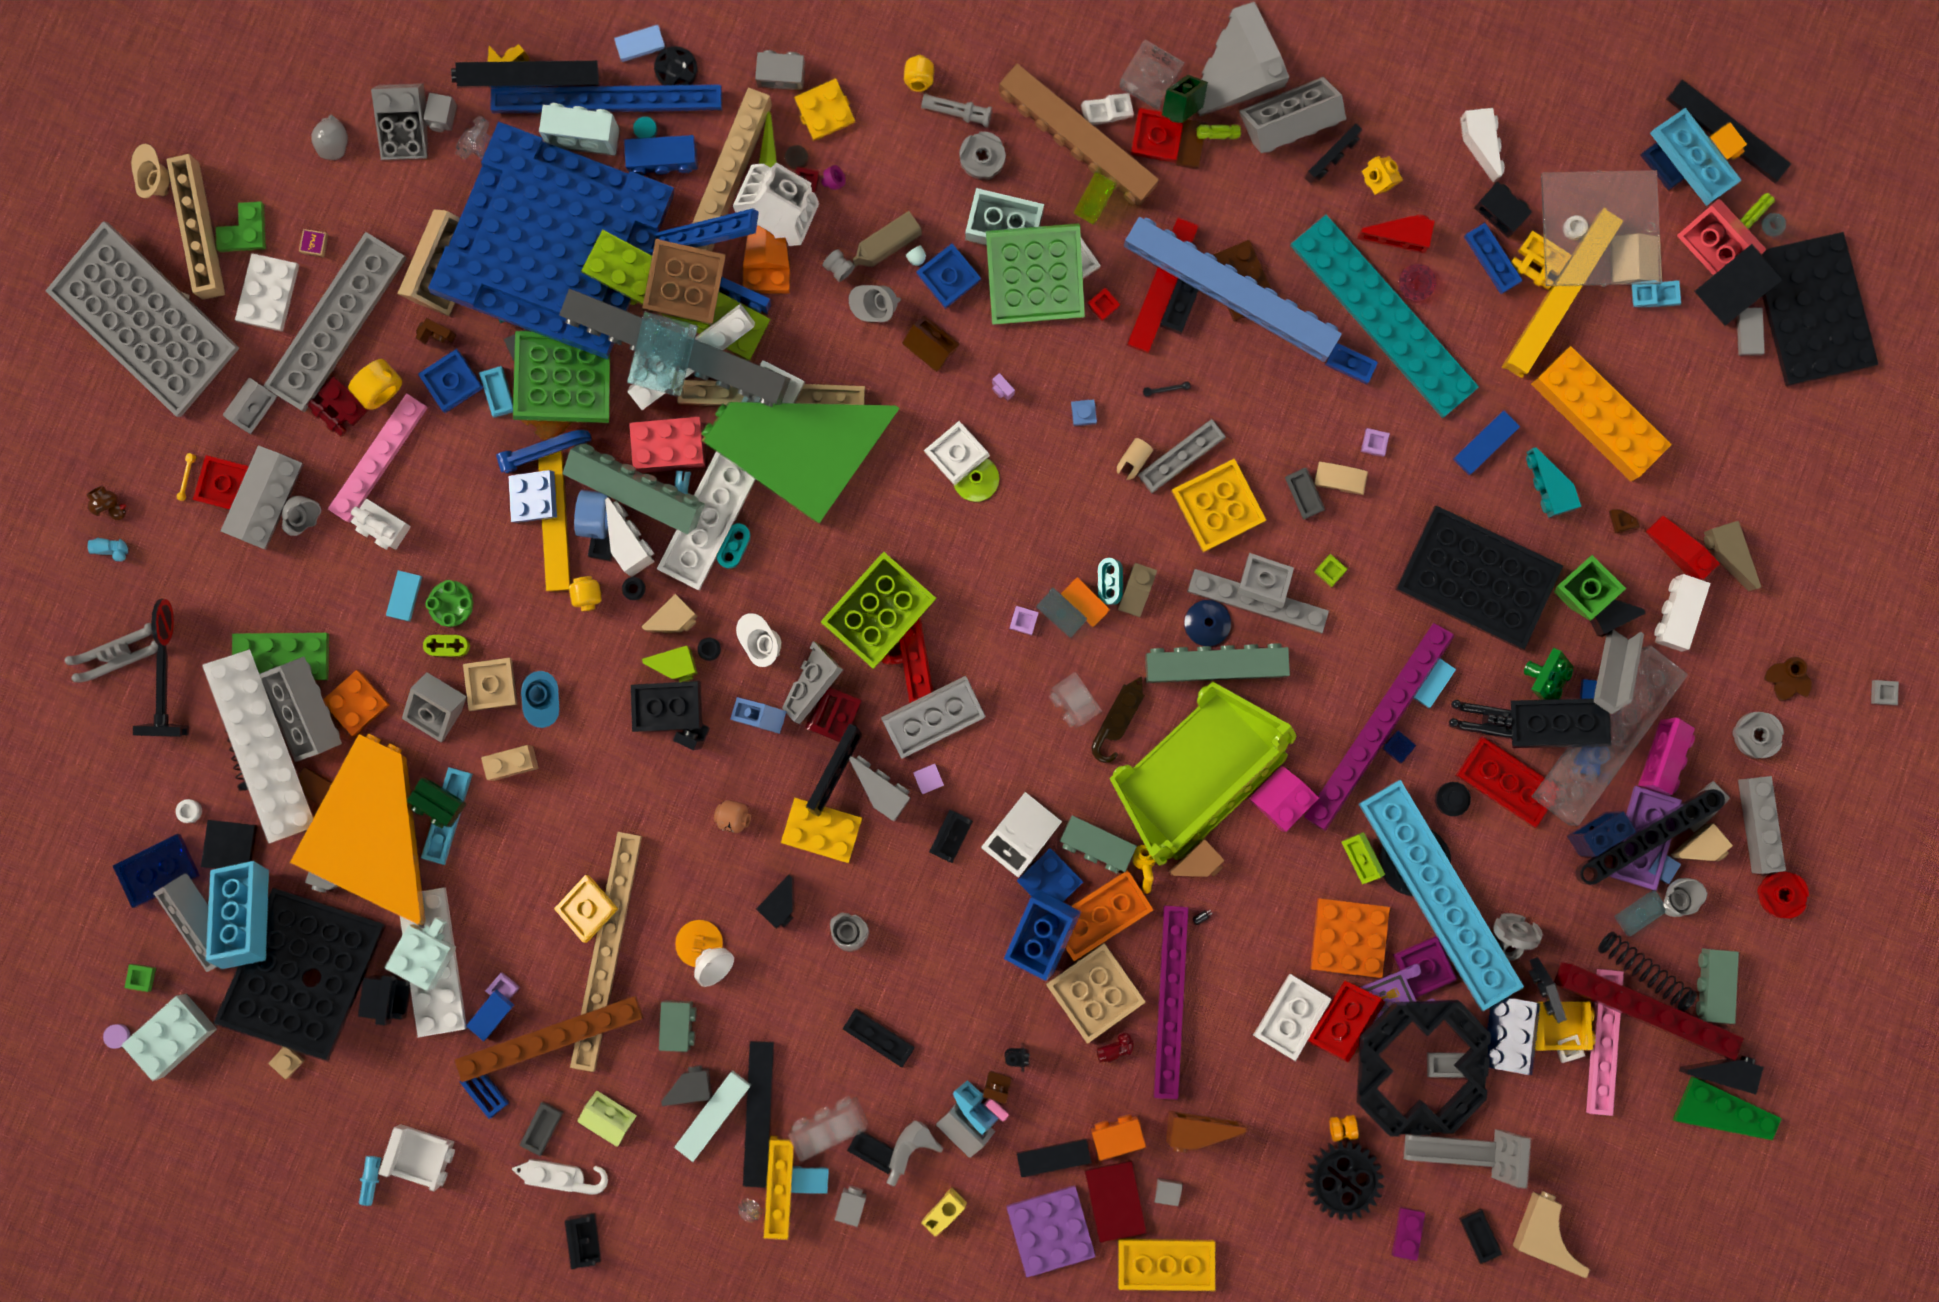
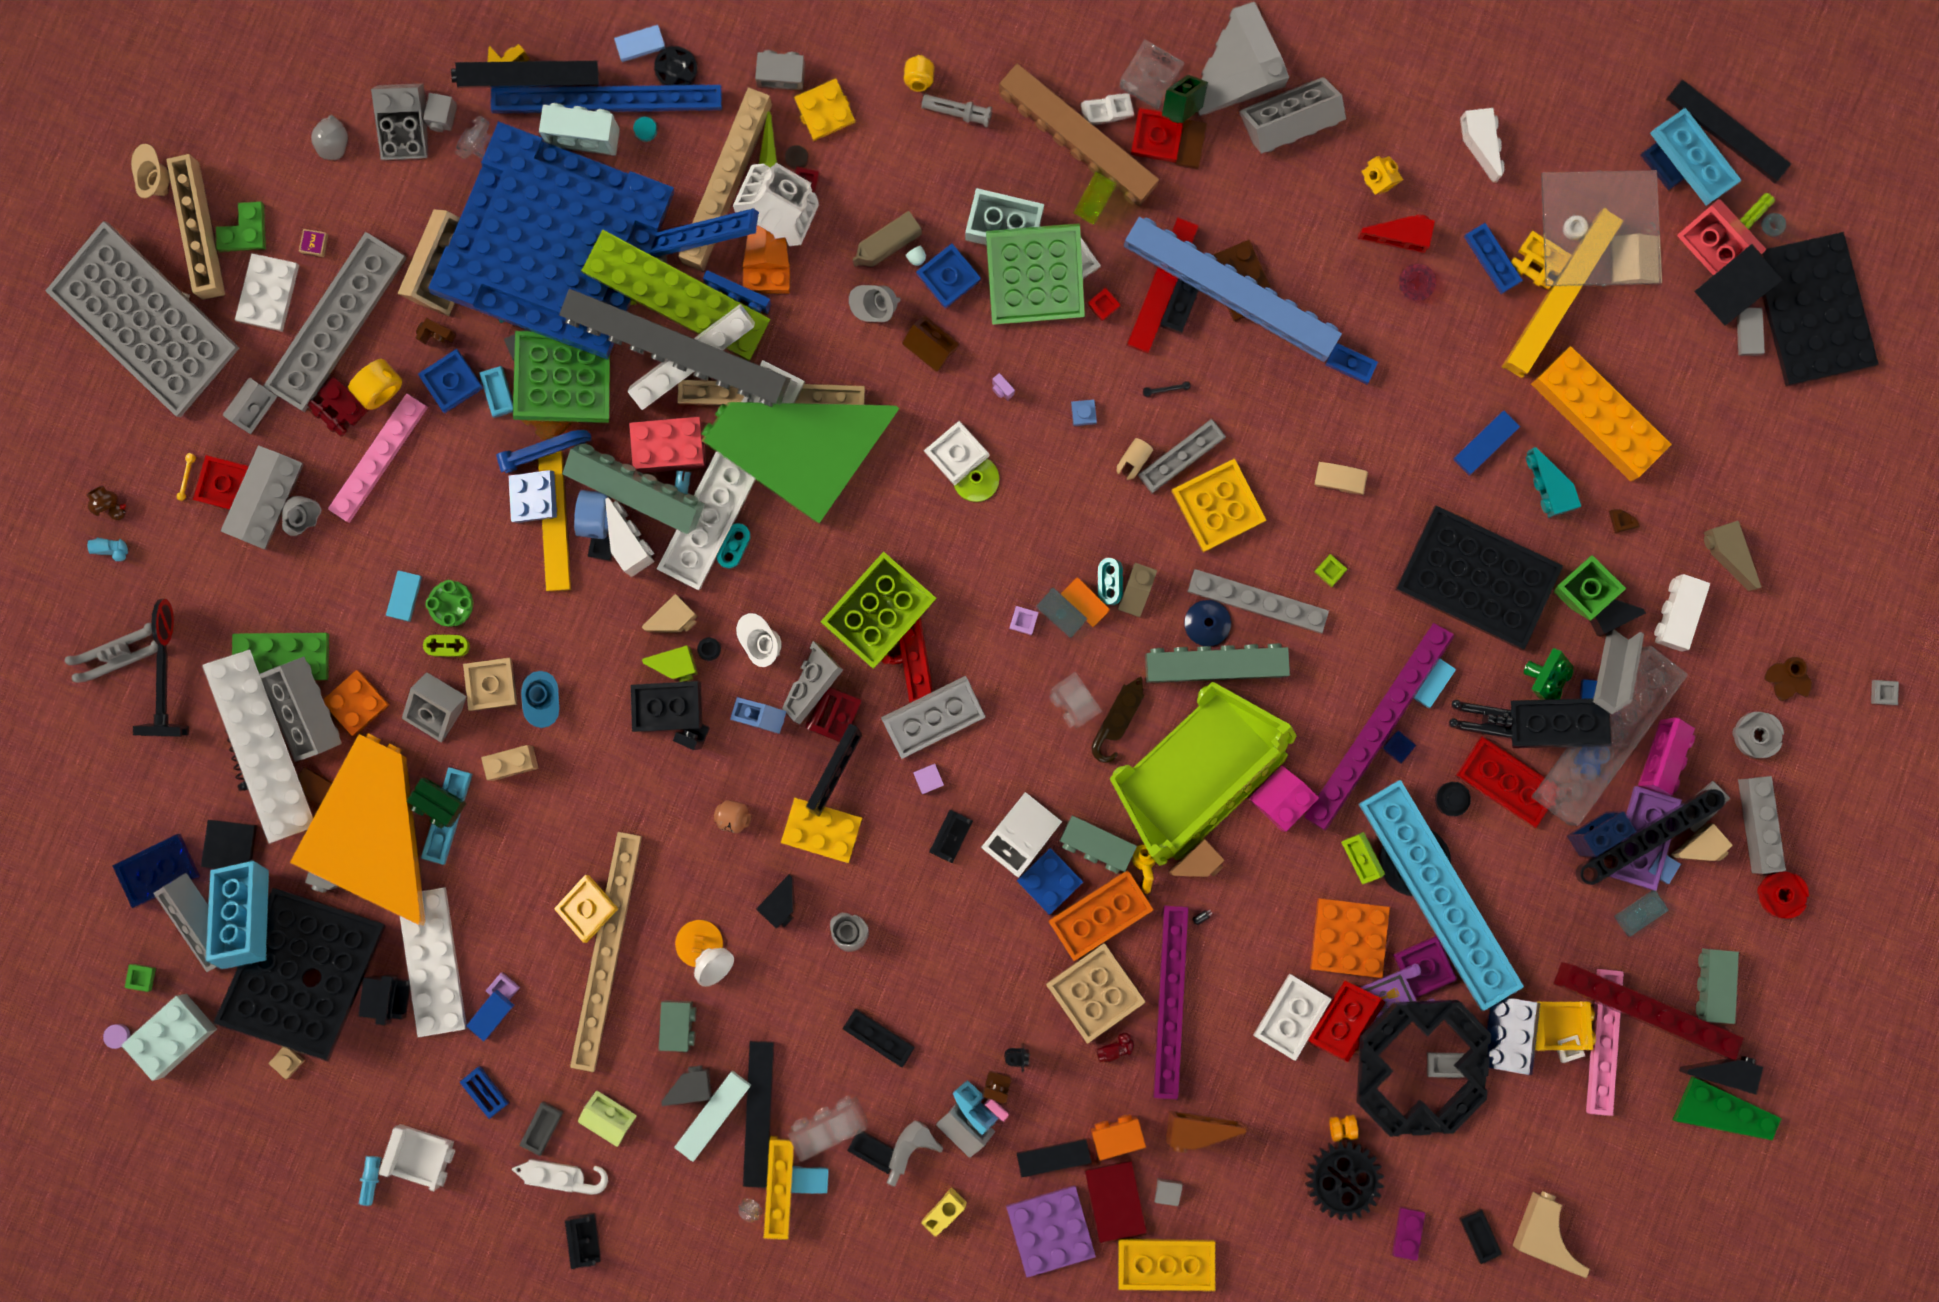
white tile [176,799,202,823] -> none
white brick [351,499,411,550] -> none
light aqua hinge [385,917,456,991] -> none
dark orange plate [454,996,644,1083] -> none
yellow head [569,576,602,612] -> none
black plate [622,577,646,601] -> none
blue brick [624,135,698,176] -> none
clear light blue brick [627,312,698,396] -> none
medium nougat plate [642,239,726,325] -> none
magenta tile [821,165,846,190] -> none
light grey wheel [823,249,855,282] -> none
light grey brick [835,1186,867,1227] -> none
light grey slope [849,756,911,821] -> none
light grey plate [960,132,1006,180] -> none
blue brick [1004,890,1081,981] -> none
lime axle [1196,125,1241,139] -> none
light grey plate [1237,553,1294,608] -> none
dark grey tile [1285,467,1326,520] -> none
teal plate [1290,215,1479,419] -> none
black plate [1304,123,1363,184] -> none
lavender tile [1361,428,1390,457] -> none
light grey bracket [1403,1129,1531,1188] -> none
black brick [1474,181,1532,238] -> none
light grey tile [1493,913,1543,961] -> none
black plate [1529,957,1567,1023] -> none
black piece [1598,931,1697,1012] -> none
medium azure slope [1631,280,1681,307] -> none
red slope [1645,516,1720,580] -> none
light grey hair [1663,878,1707,917] -> none
light orange brick [1708,122,1747,160] -> none

